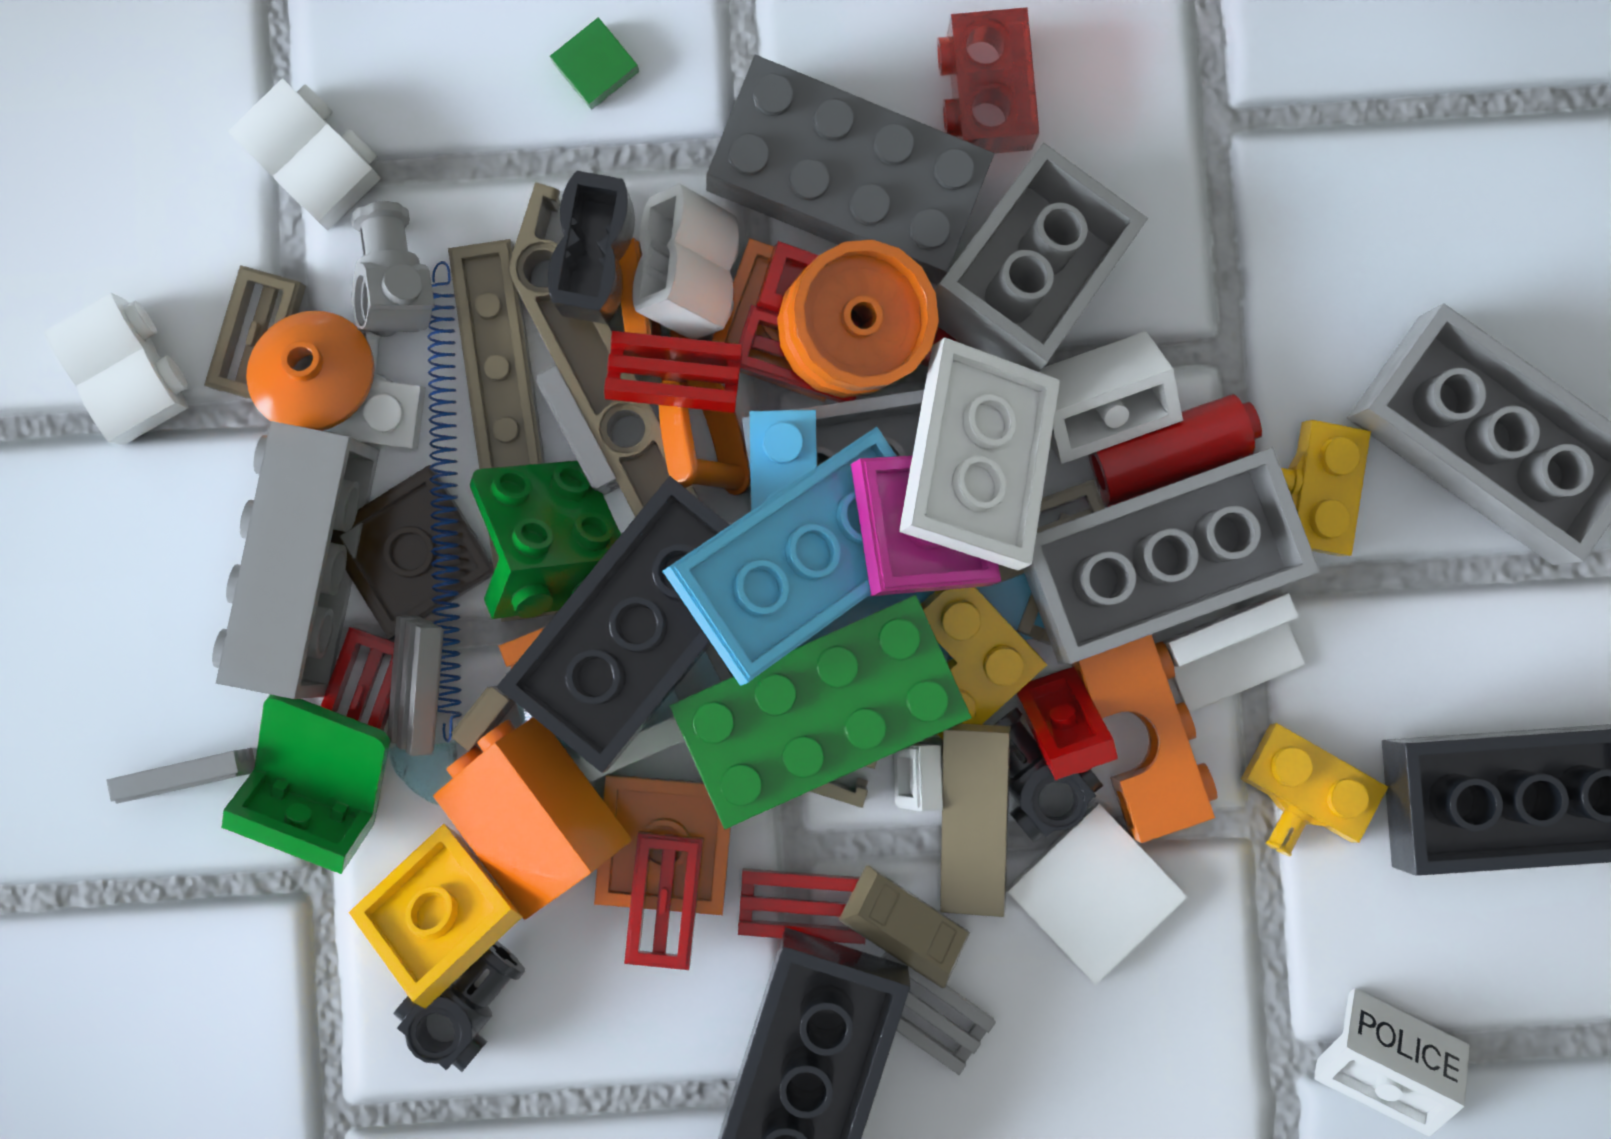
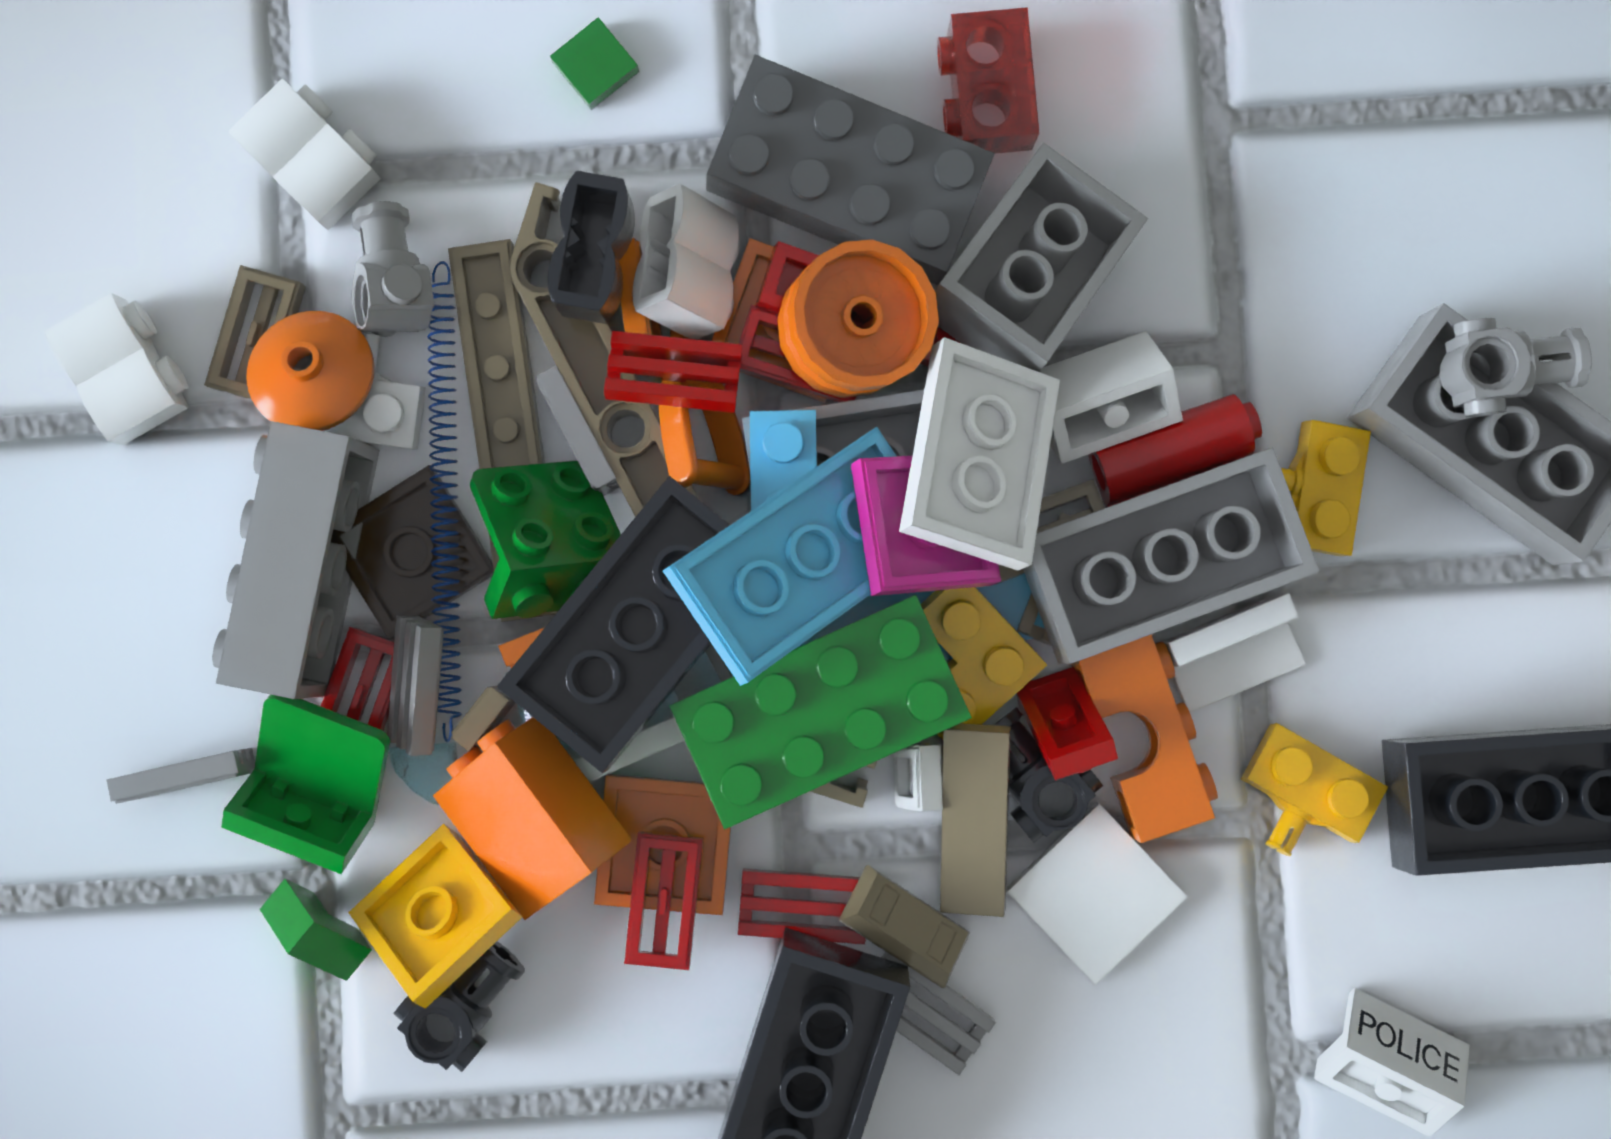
none -> green piece [259,878,372,981]
none -> light grey connector [1439,318,1592,417]

